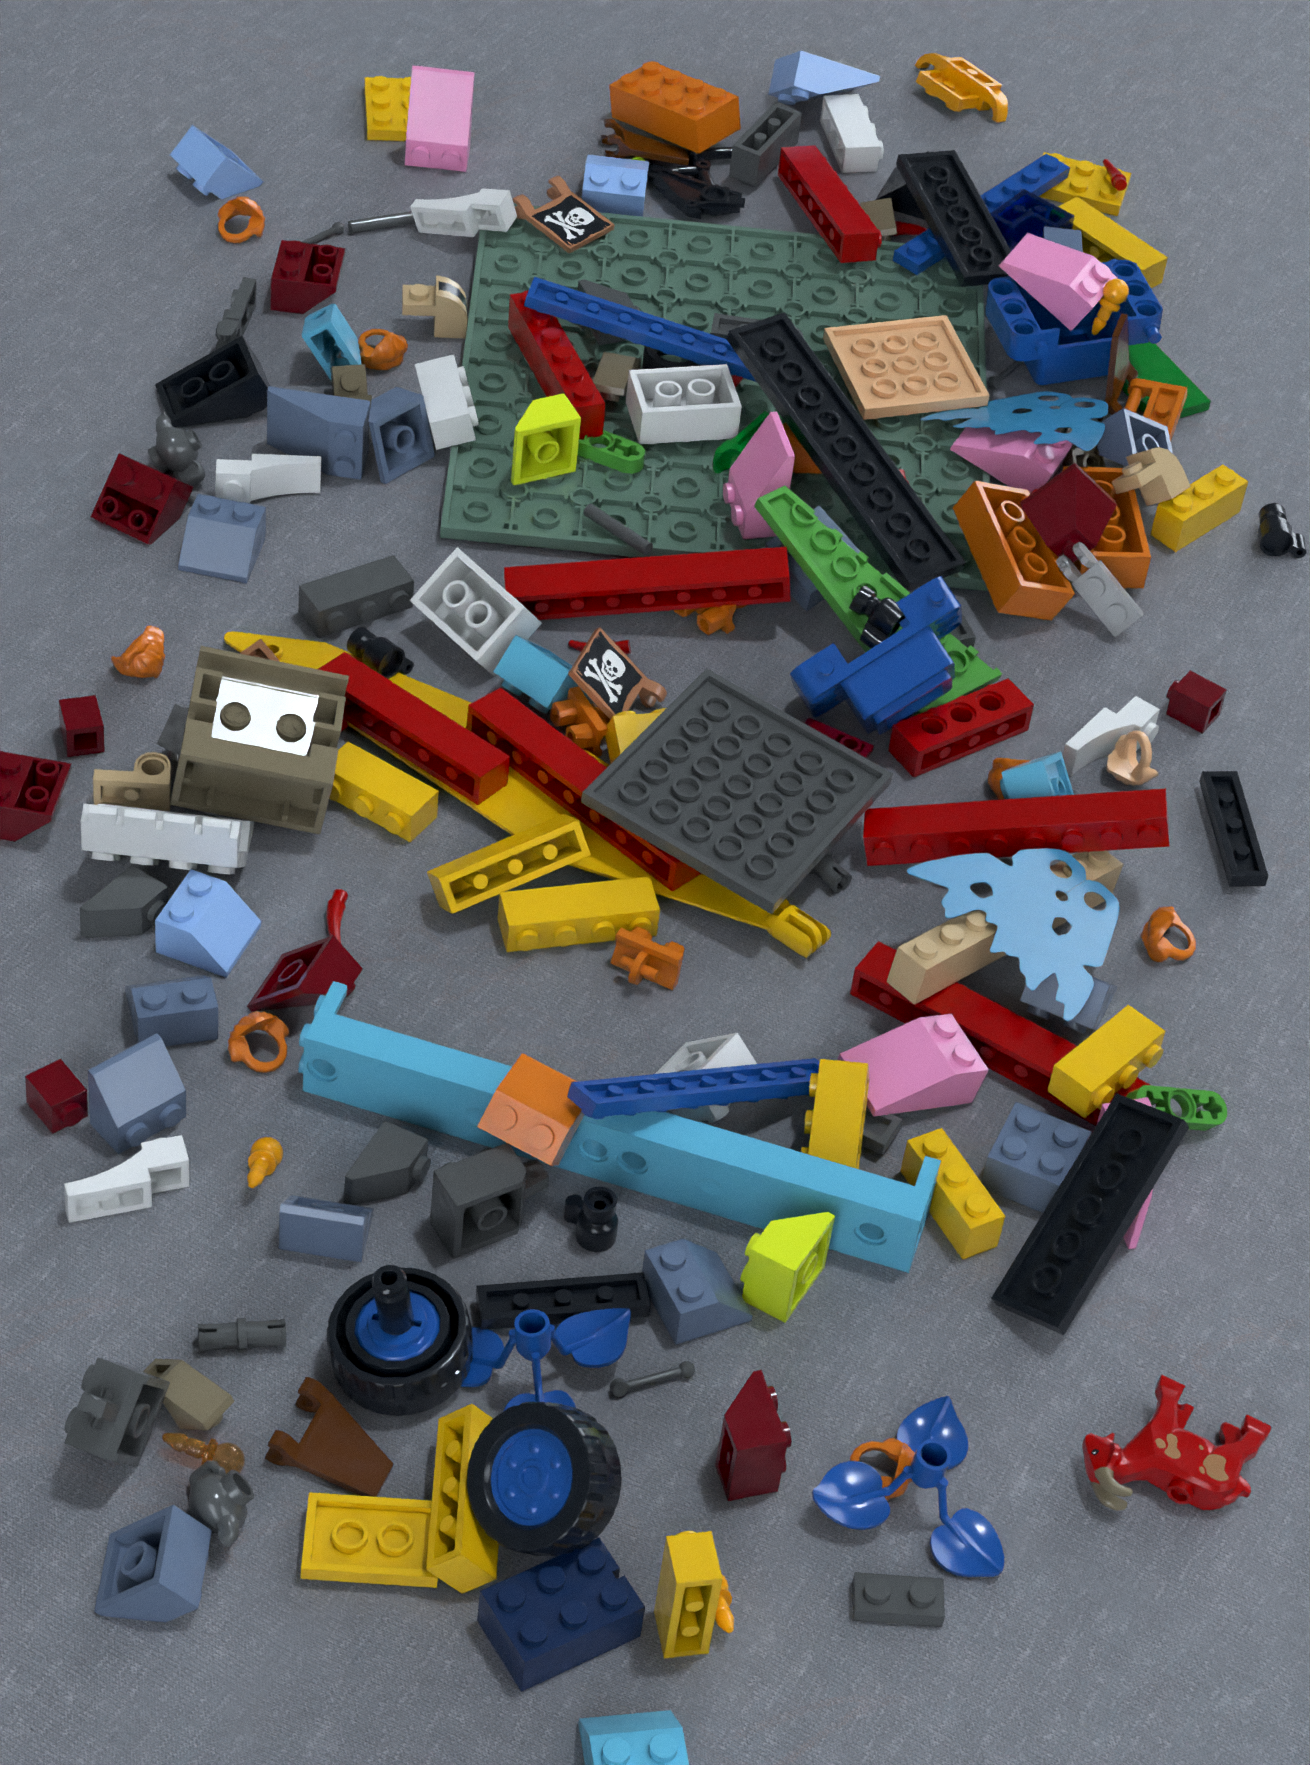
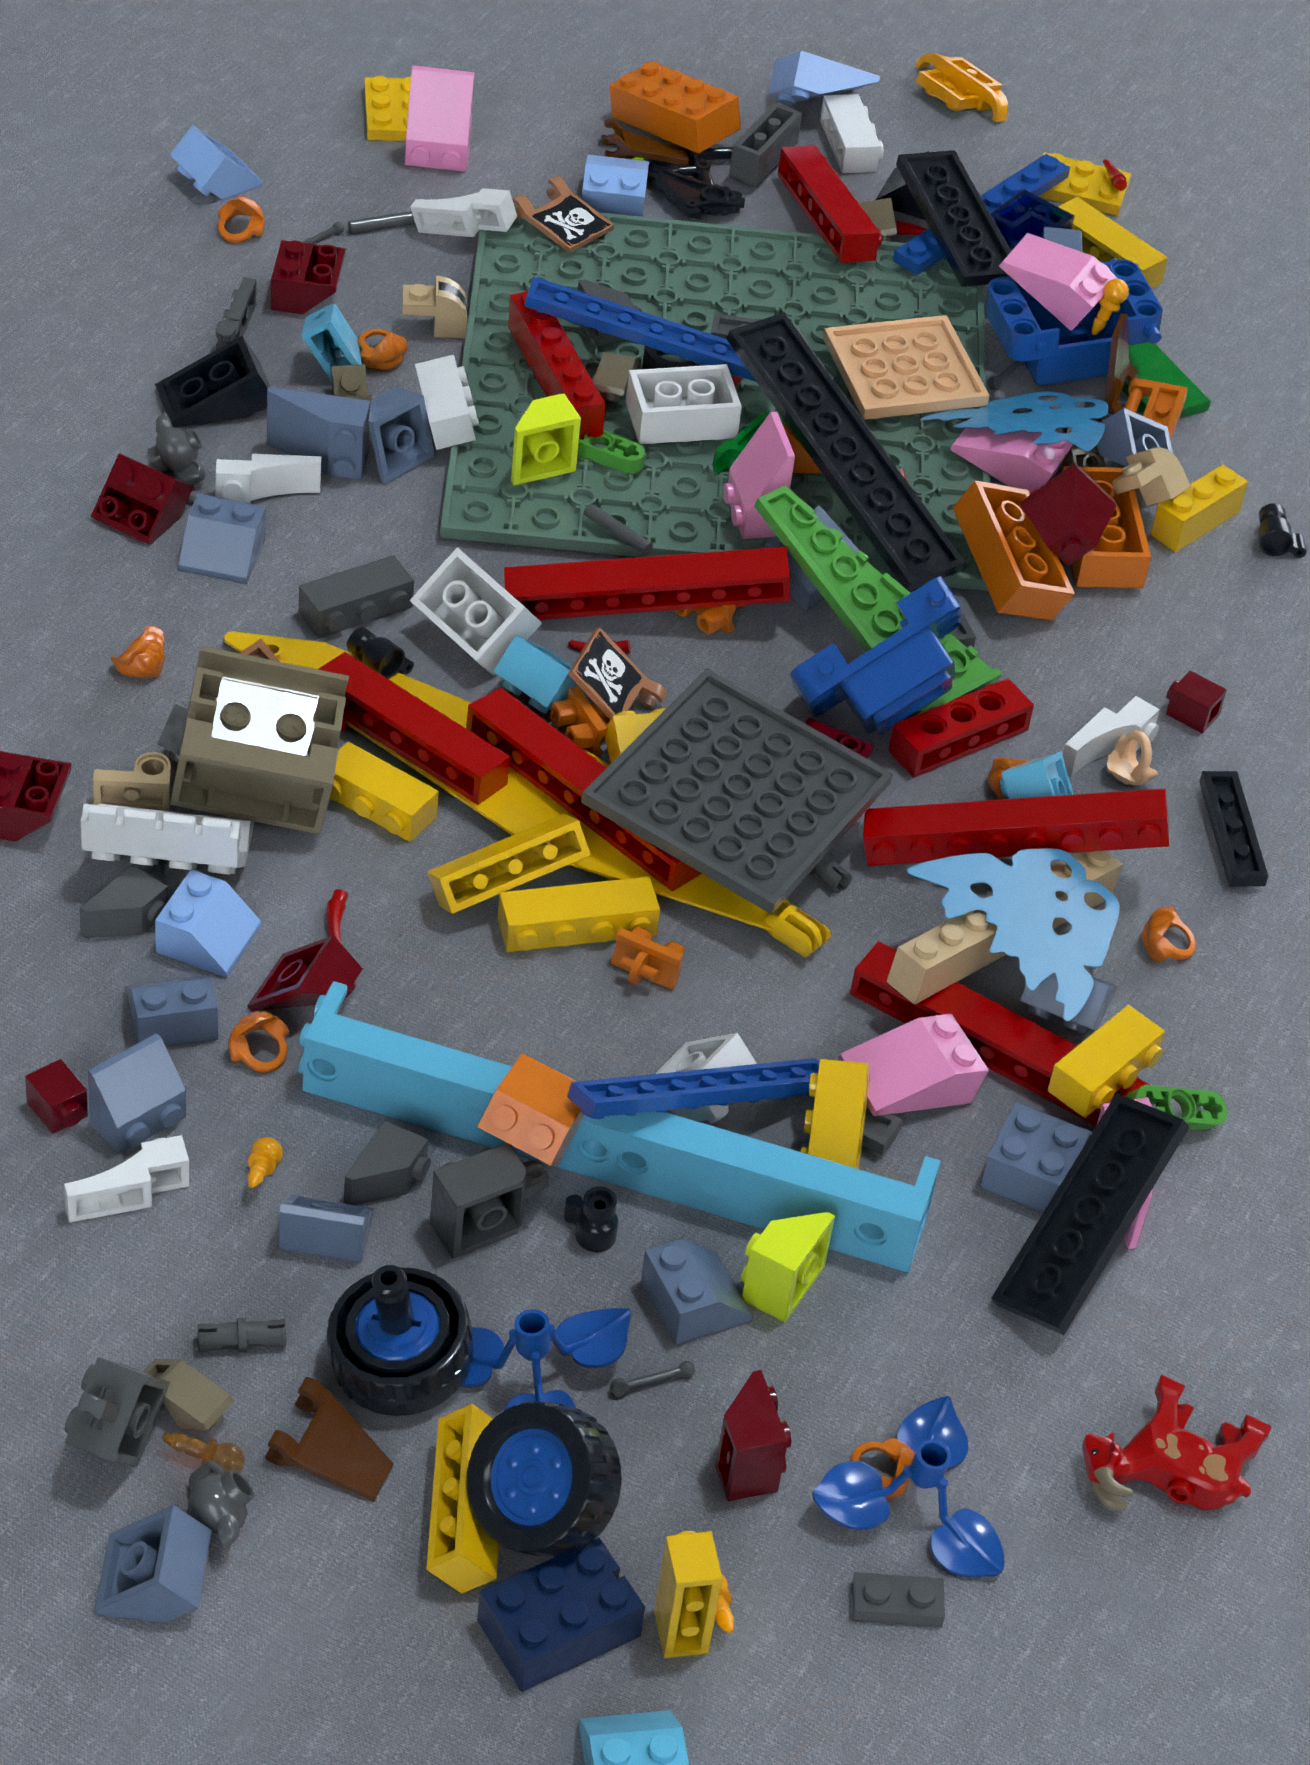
dark red brick [59,695,105,757] -> none
yellow plate [301,1492,438,1588] -> none
black plate [476,1272,651,1330] -> none
black piece [849,585,905,649] -> none
yellow brick [900,1128,1005,1260] -> none
light grey hinge [1056,542,1144,637] -> none

